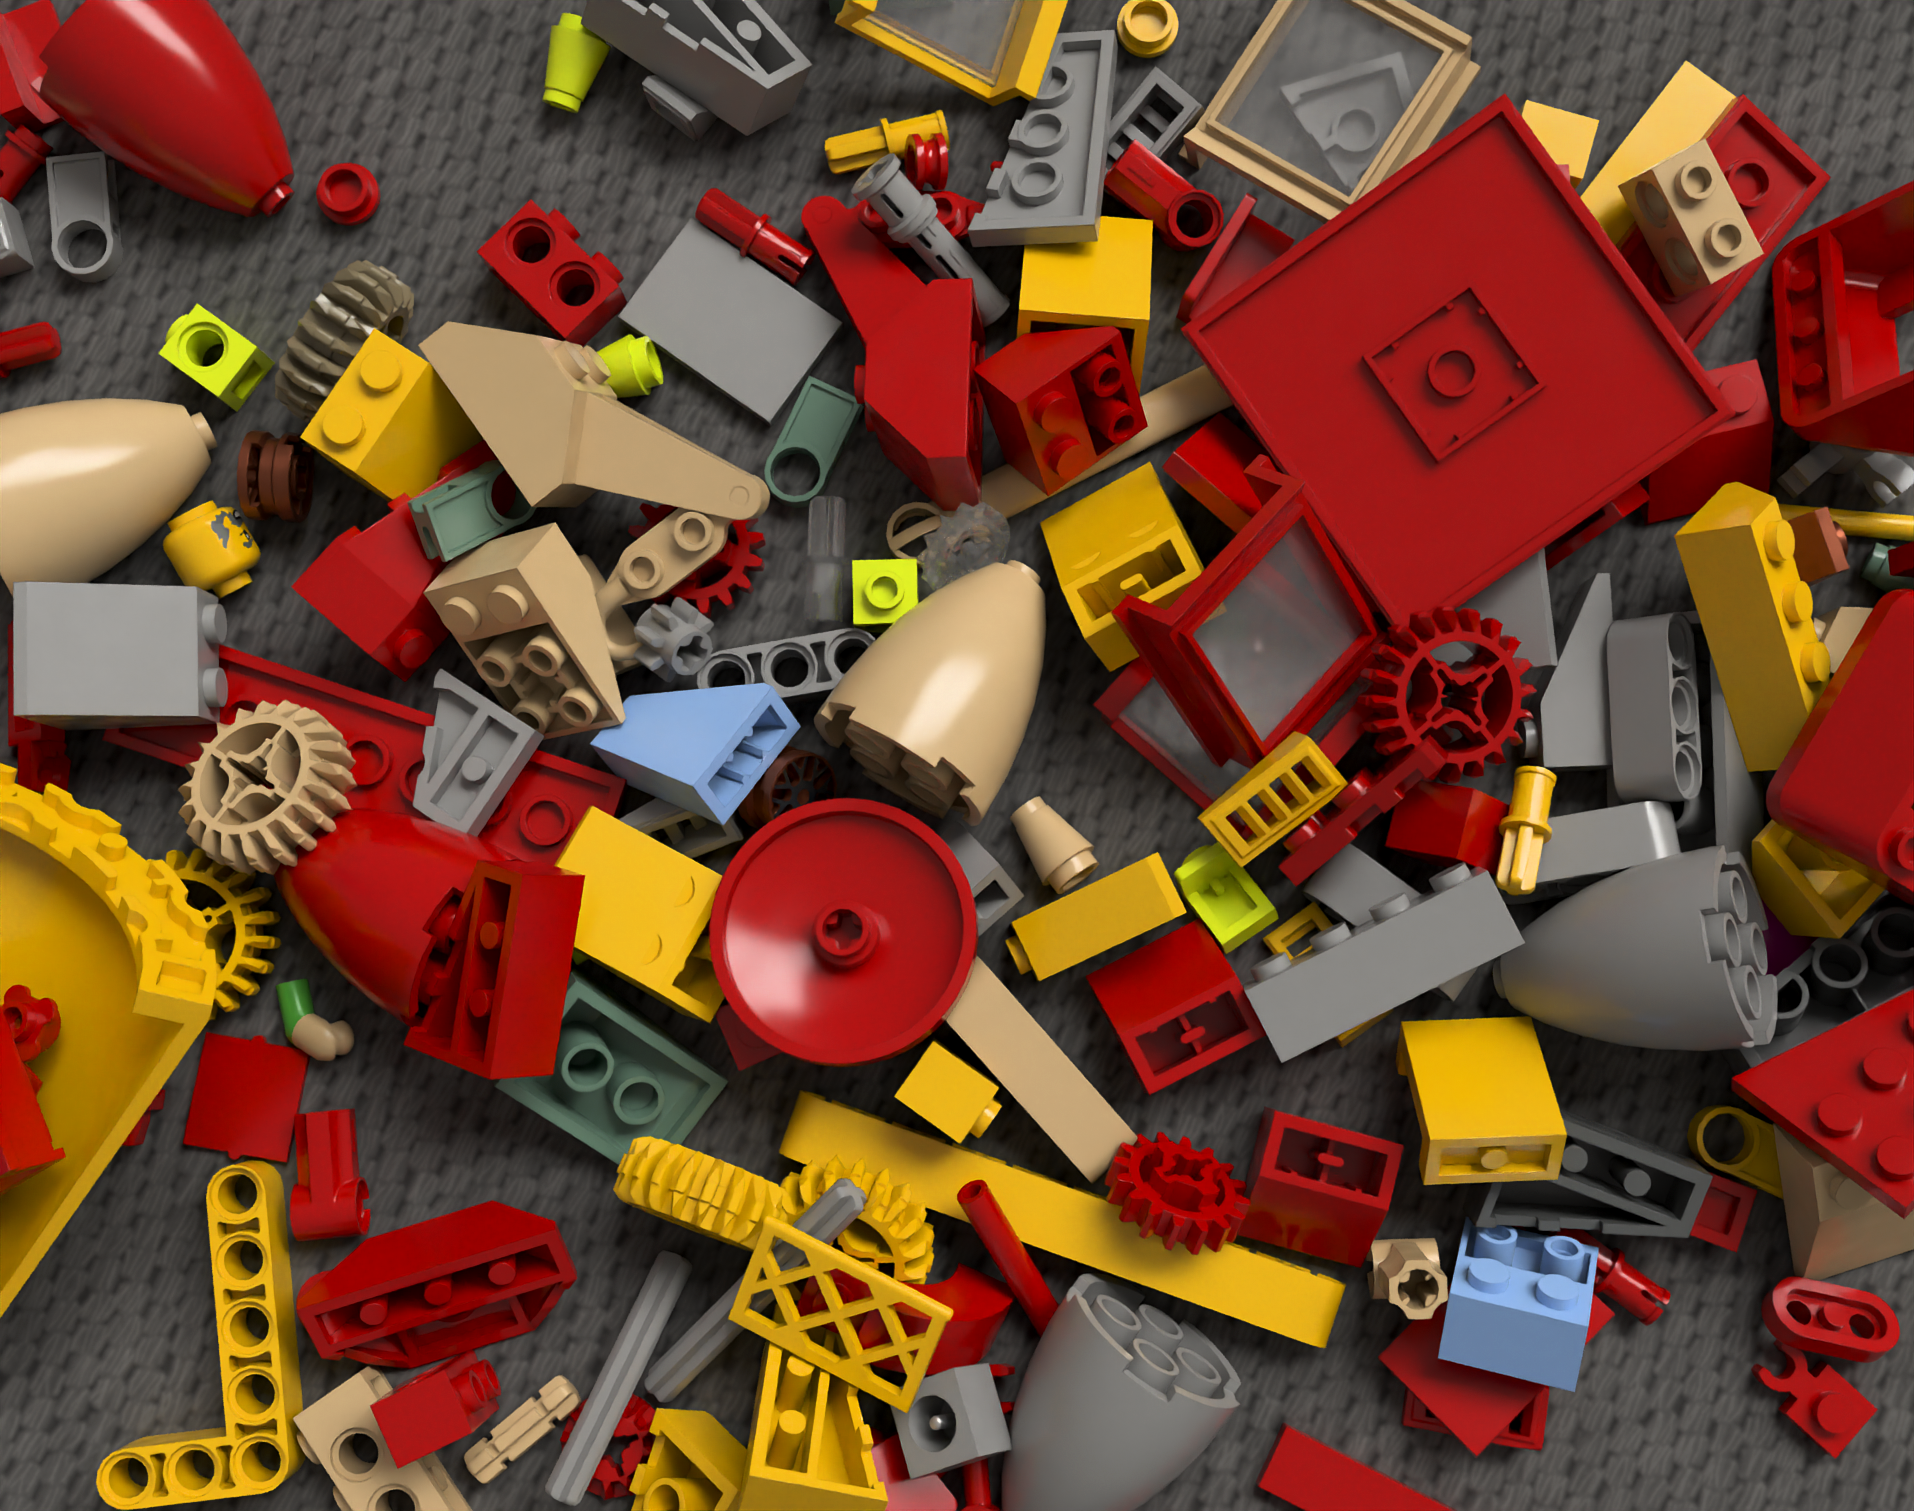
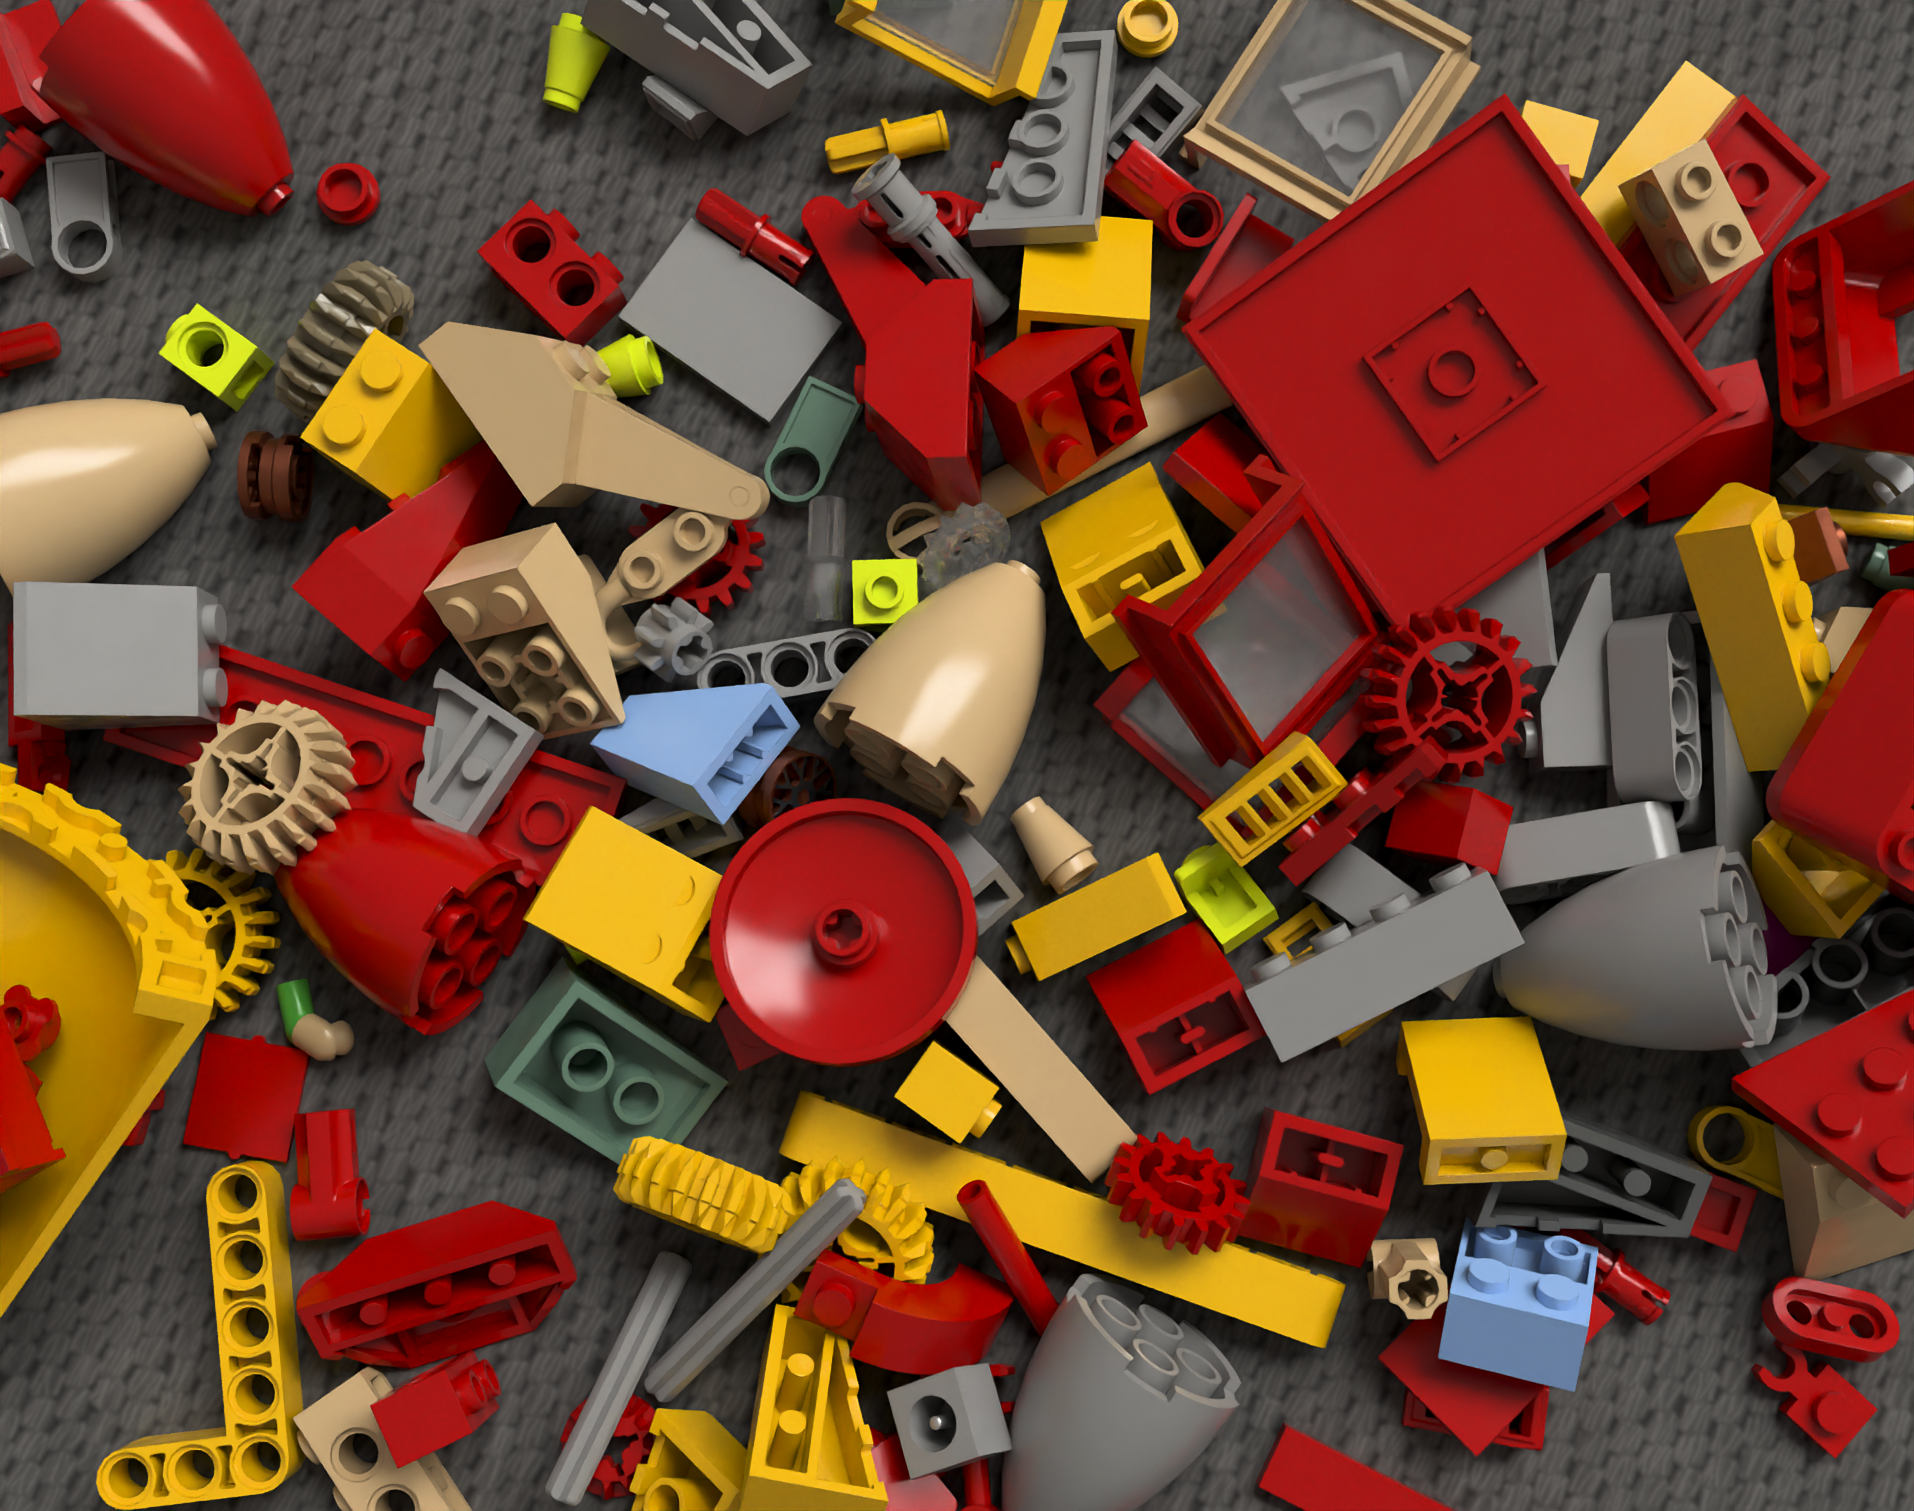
yellow head [163,500,261,599] -> none
red wedge [403,860,585,1080] -> none
sand green piece [407,460,537,562] -> none
tan axle [464,1375,582,1484] -> none
yellow window [728,1215,954,1413] -> none
red bush [904,133,948,191] -> none
yellow axle [1495,766,1557,896] -> none

